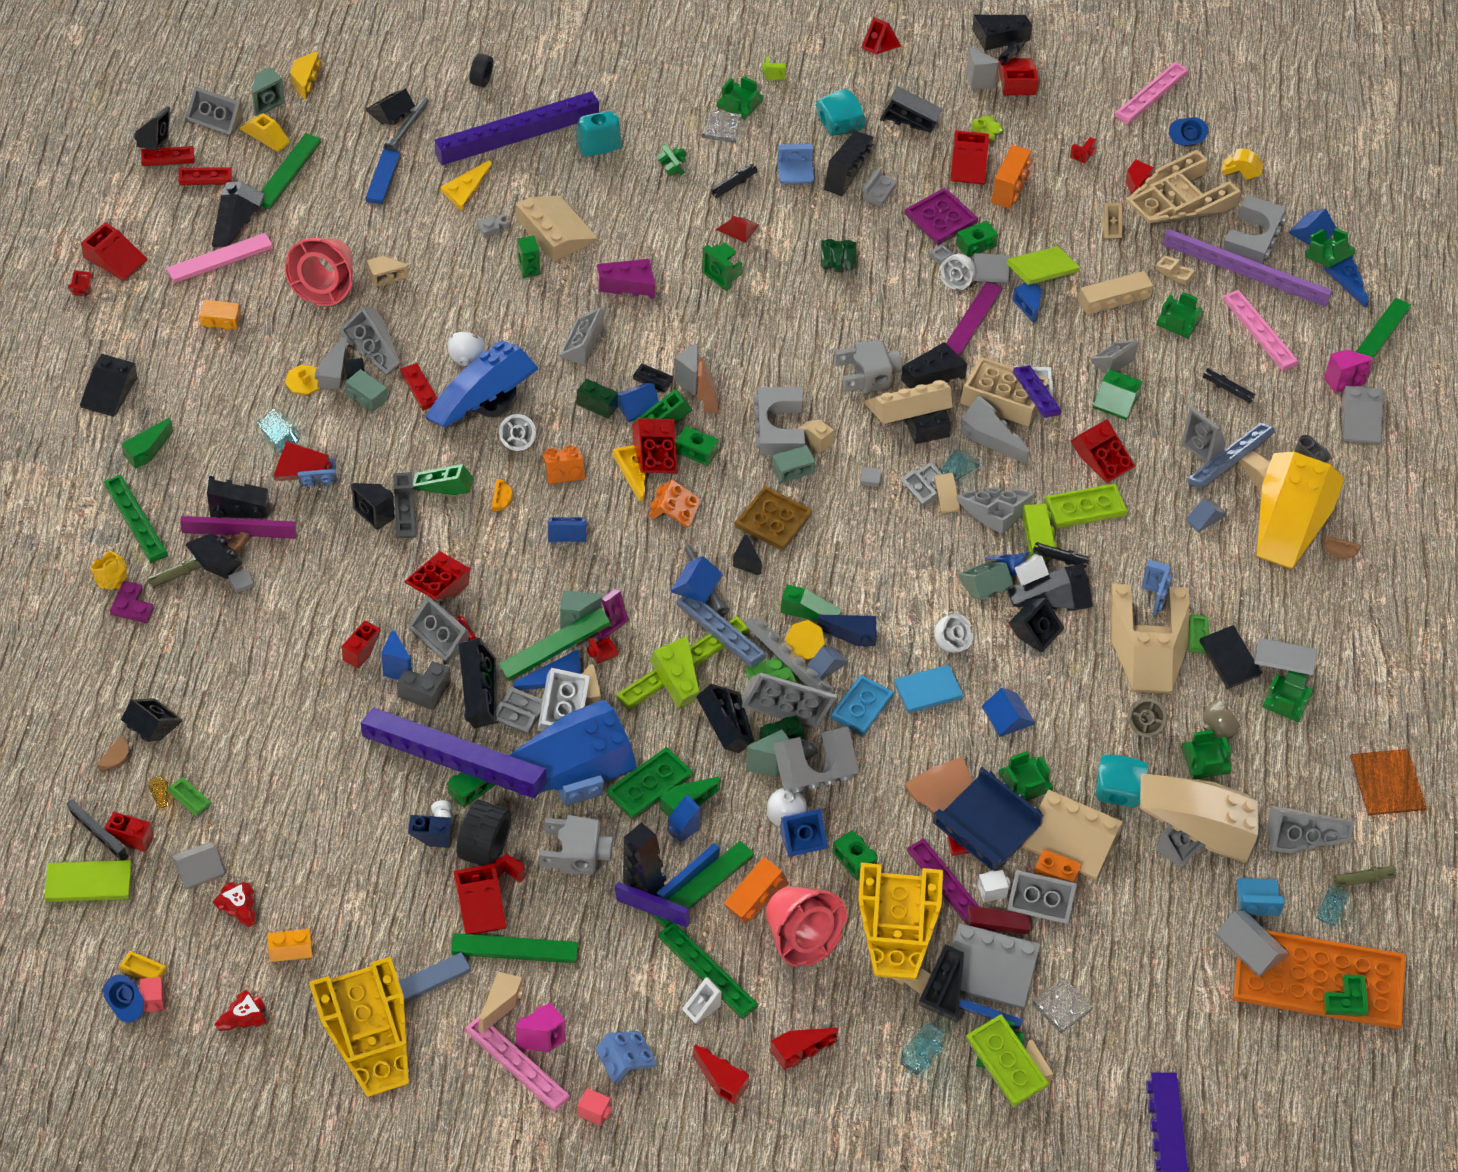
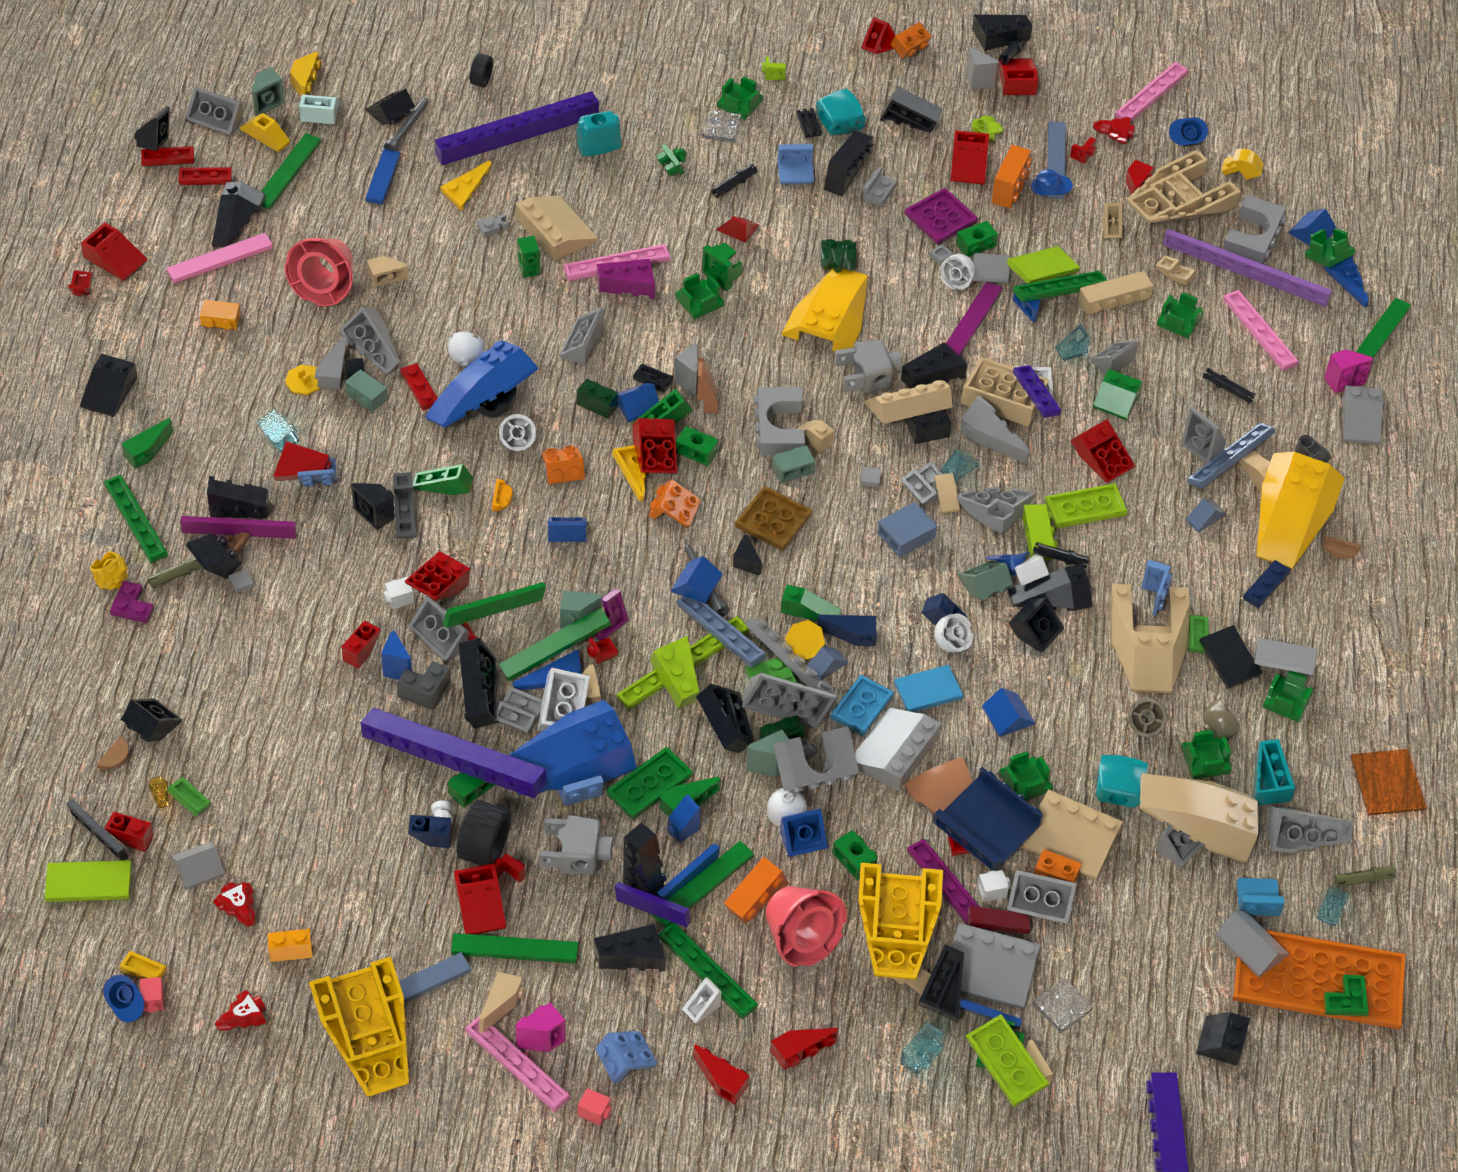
none -> light aqua slope [299,95,340,124]
none -> white brick [383,577,414,609]
none -> green tile [443,582,546,628]
none -> bright pink tile [563,244,670,281]
none -> black wedge [594,924,666,972]
none -> green panel [675,273,724,320]
none -> yellow wedge [782,268,868,352]
none -> black tile [796,108,822,138]
none -> light grey slope [855,707,941,791]
none -> sand blue brick [877,502,937,557]
none -> orange brick [890,22,932,59]
none -> dark blue slope [921,593,967,625]
none -> green tile [1012,270,1108,302]
none -> blue piece [1031,169,1073,196]
none -> sand blue tile [1047,121,1066,199]
none -> clear light blue slope [1055,324,1091,361]
none -> red rock [1093,117,1135,145]
none -> black slope [1196,1012,1250,1066]
none -> dark blue plate [1243,560,1291,609]
none -> teal wedge [1253,739,1295,806]

